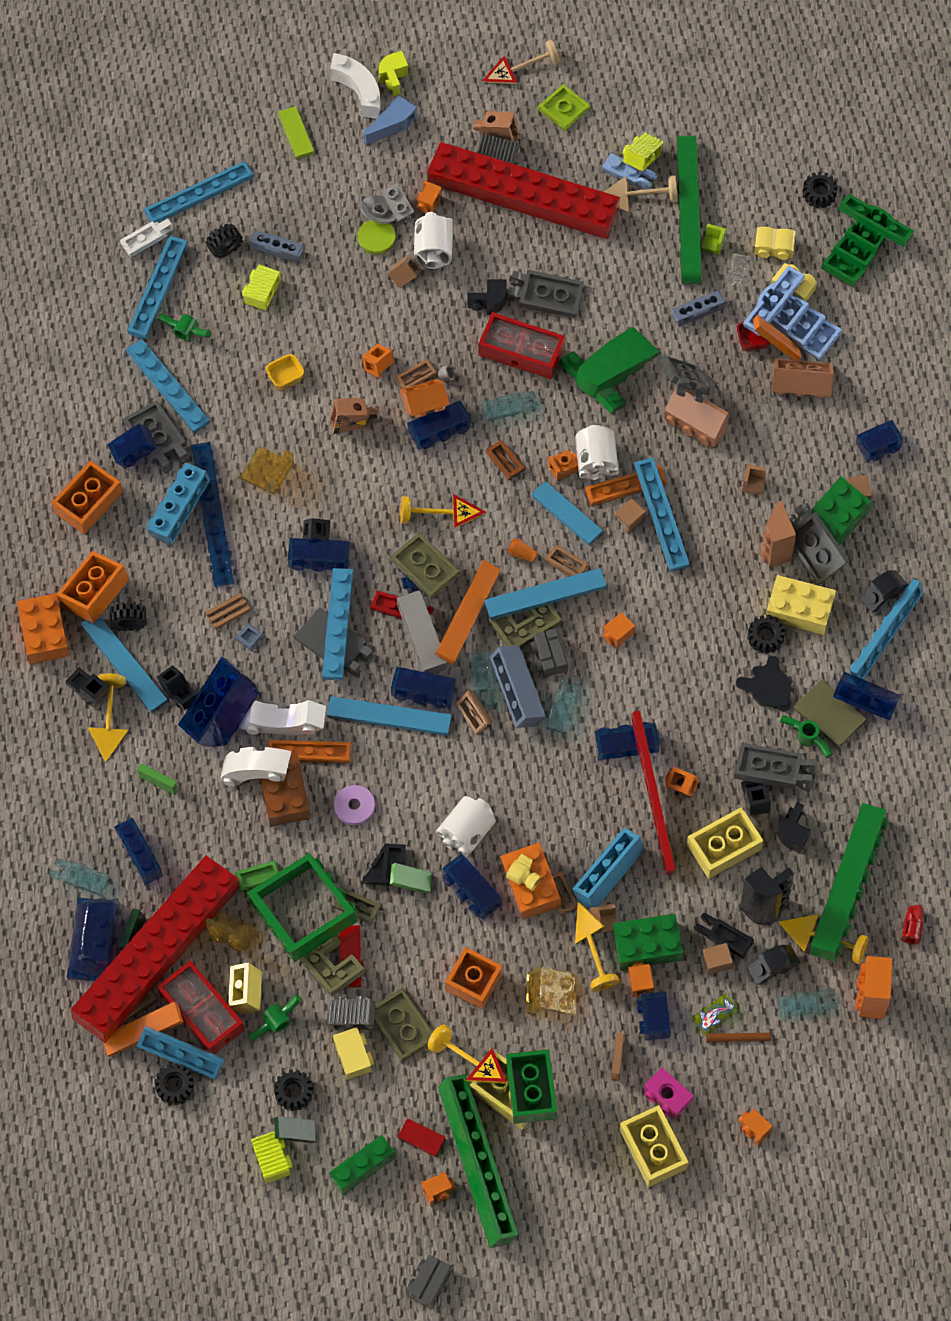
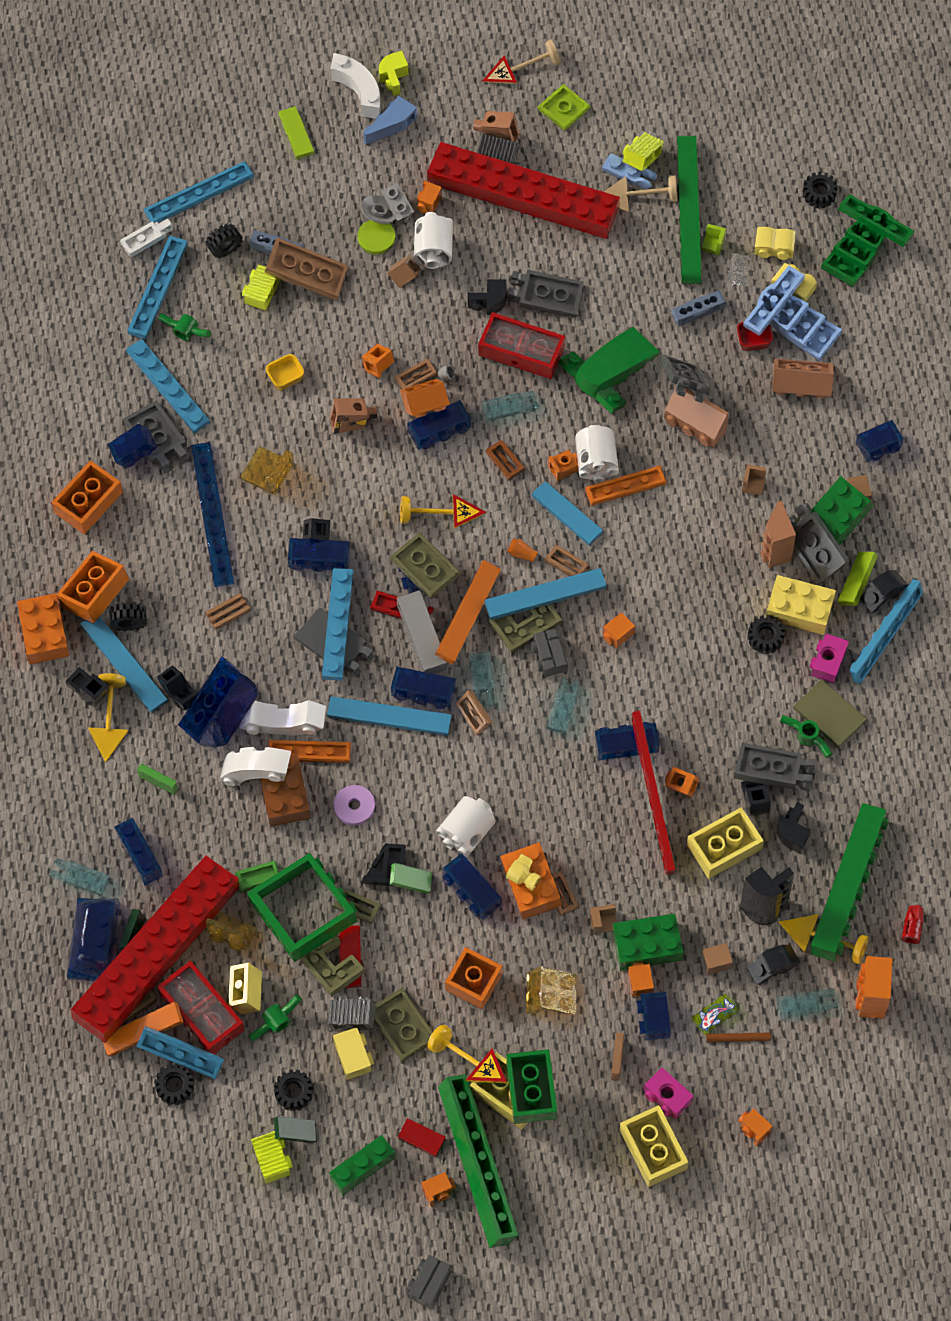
dark azure brick [147,463,210,546] -> none
sand blue tile [235,623,264,651] -> none
sand blue brick [490,646,546,728] -> none
dark azure brick [573,828,645,908] -> none
yellow piece [575,902,620,992] -> none
medium nougat panel [615,498,646,534] -> none
dark azure plate [634,457,690,572] -> none
black hinge [693,913,754,959] -> none
black tile [736,656,792,712] -> none
orange tile [753,315,801,362] -> none
clear blue brick [833,672,901,721] -> none
none -> medium nougat tile [265,237,348,300]
none -> dark pink brick [809,634,849,683]
none -> lime tile [837,552,878,606]

